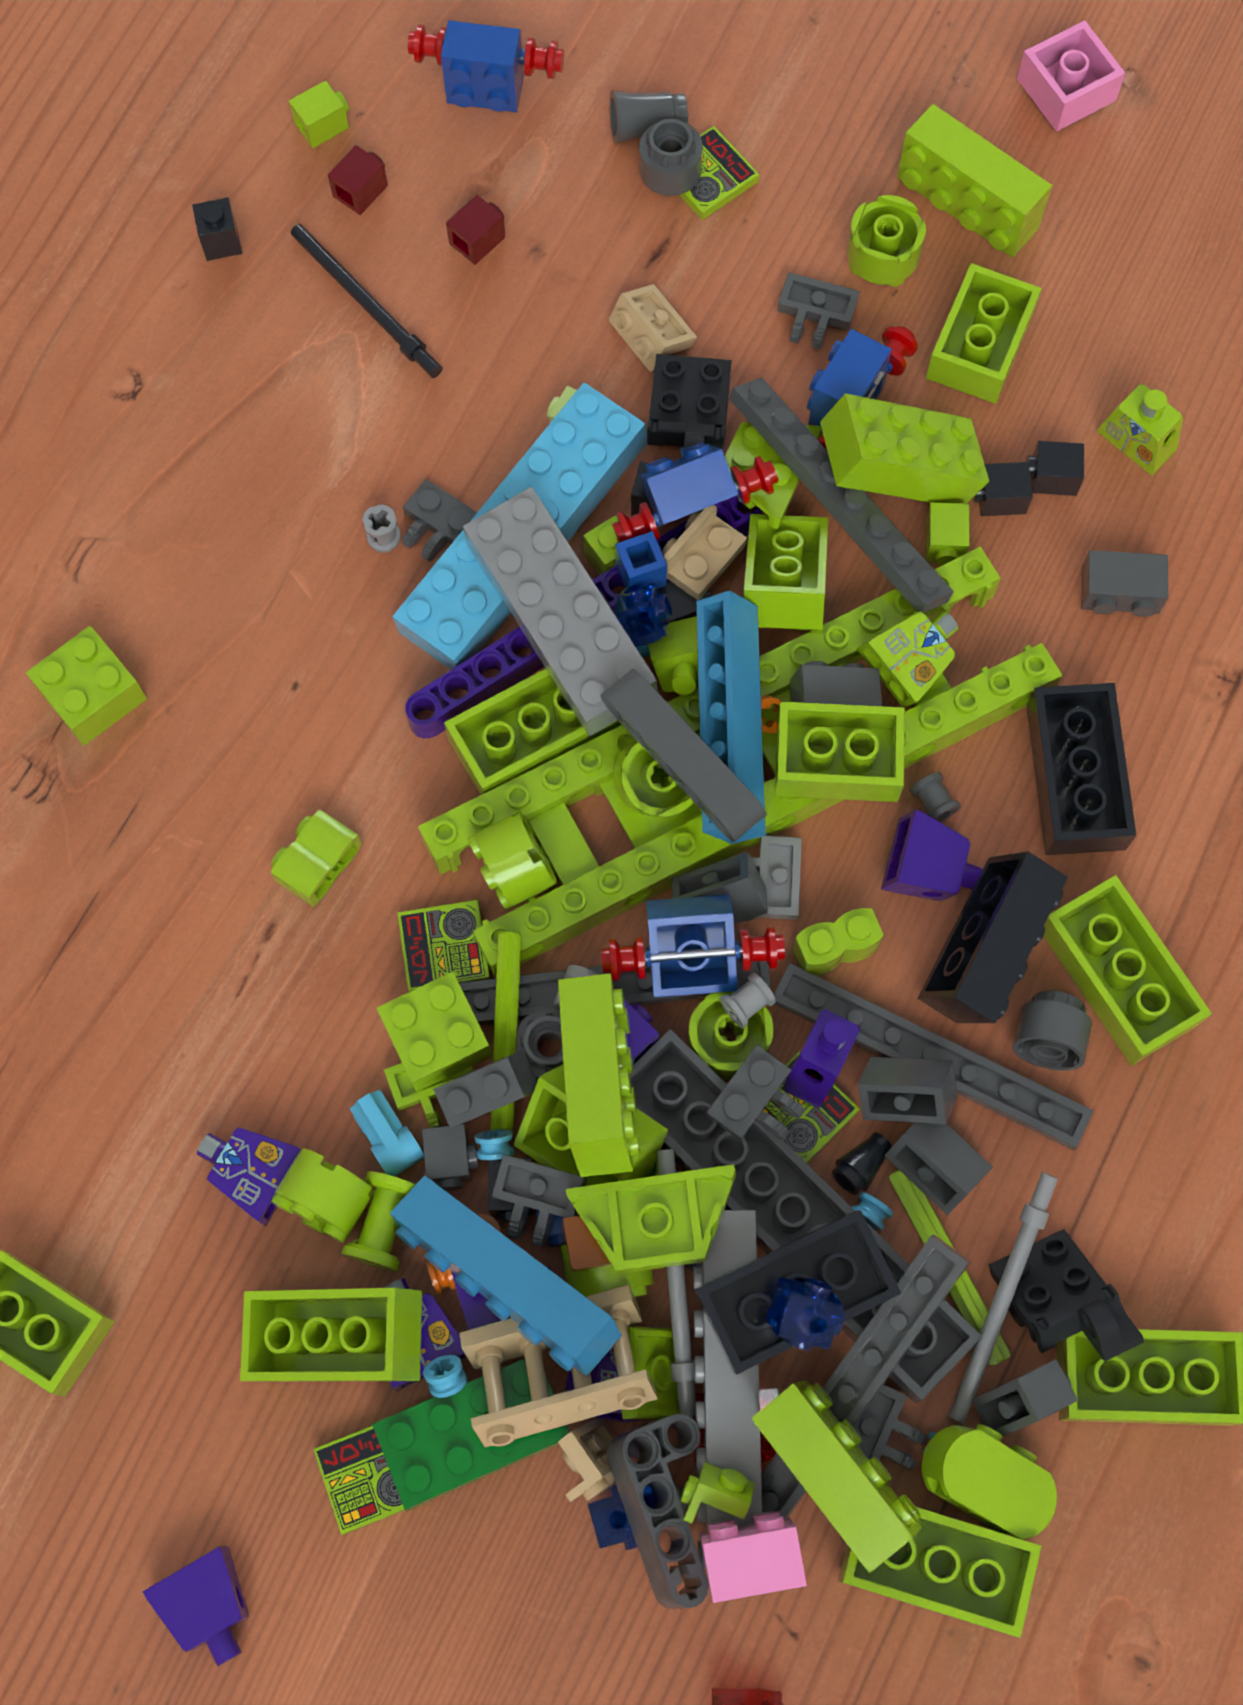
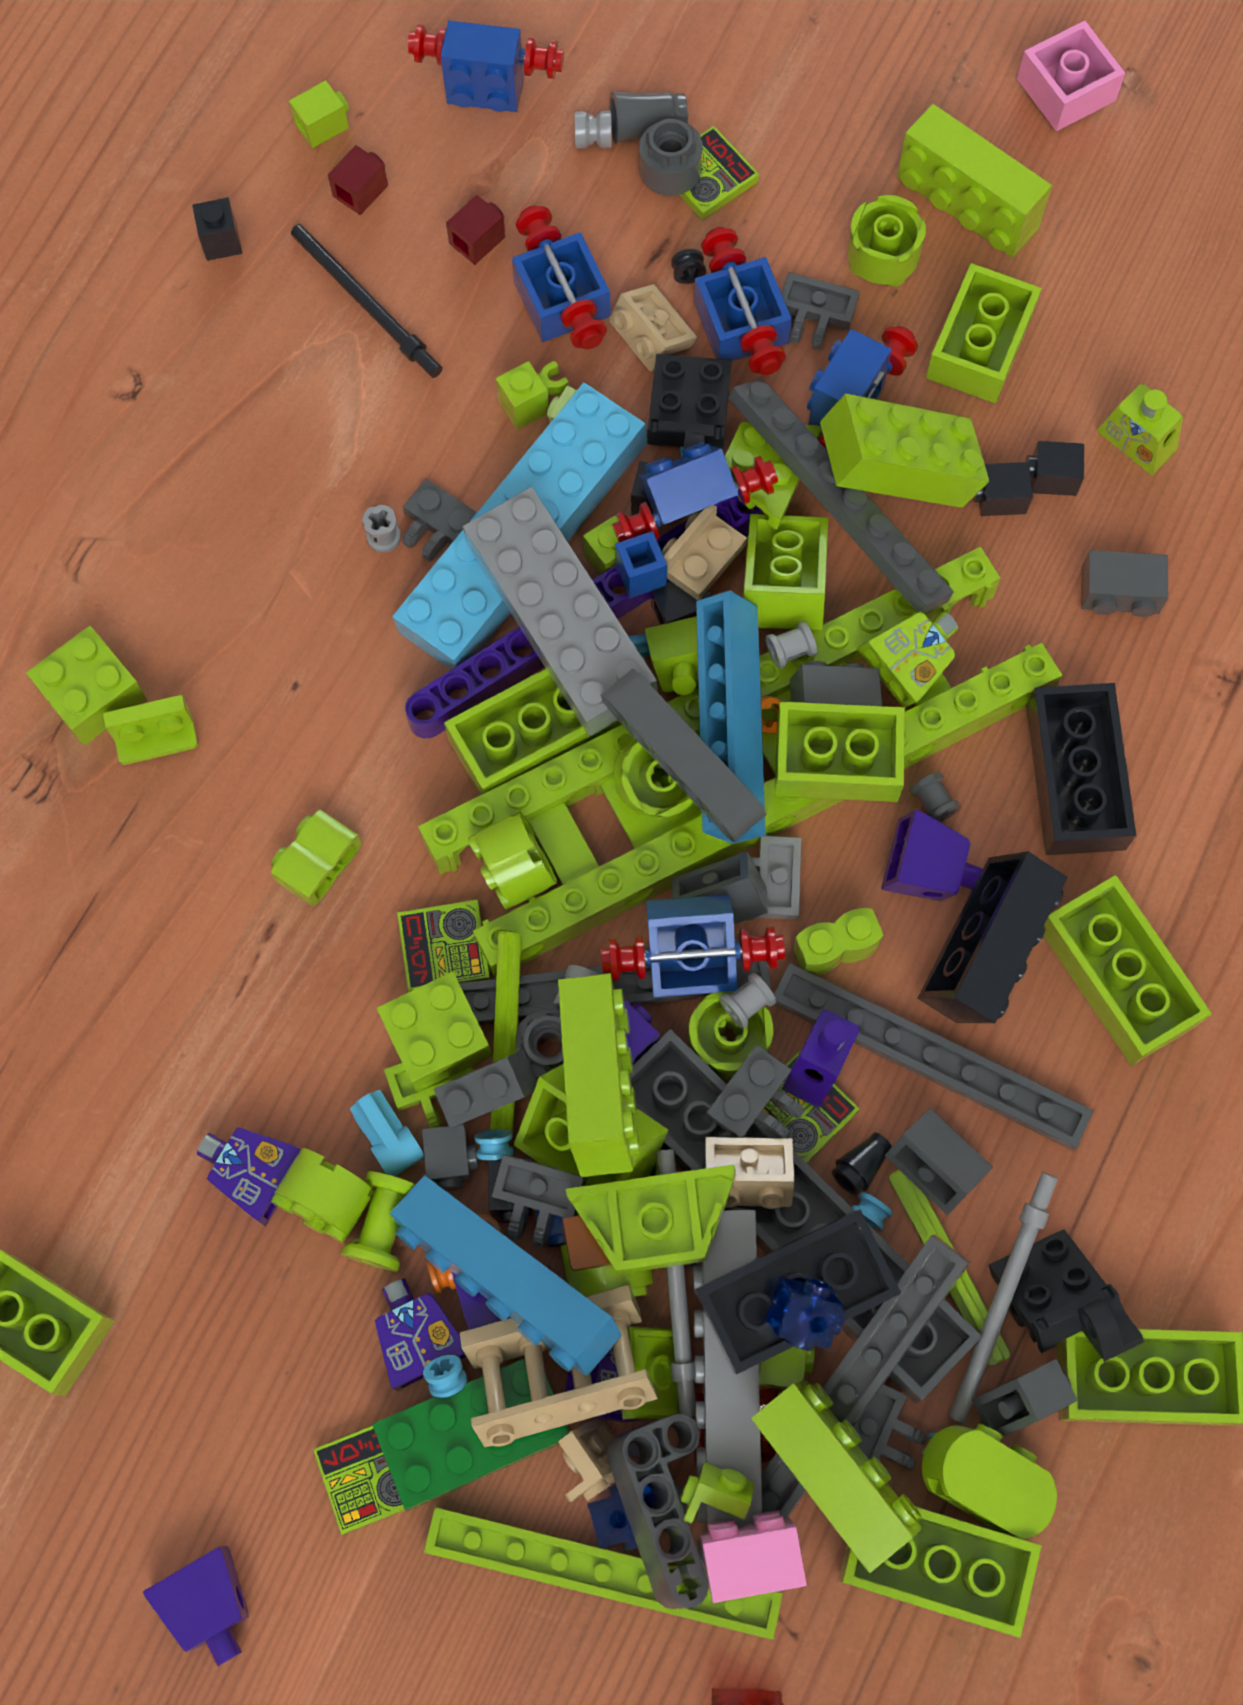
lime brick [240,1288,422,1382] -> none
clear blue brick [613,583,673,647] -> none
dark grey brick [858,1057,957,1124] -> none
lime brick [925,502,969,565] -> none
dark grey piece [1013,991,1092,1071] -> none
none -> lime bracket [103,695,198,765]
none -> lime plate [424,1507,783,1640]
none -> lime brick [496,360,569,430]
none -> blue brick [512,205,611,350]
none -> light grey wheel [575,110,612,149]
none -> black bush [671,249,706,284]
none -> blue brick [694,227,792,376]
none -> tan bracket [705,1137,794,1209]
none -> lime brick [759,1340,815,1390]
none -> light grey bush [765,621,817,669]

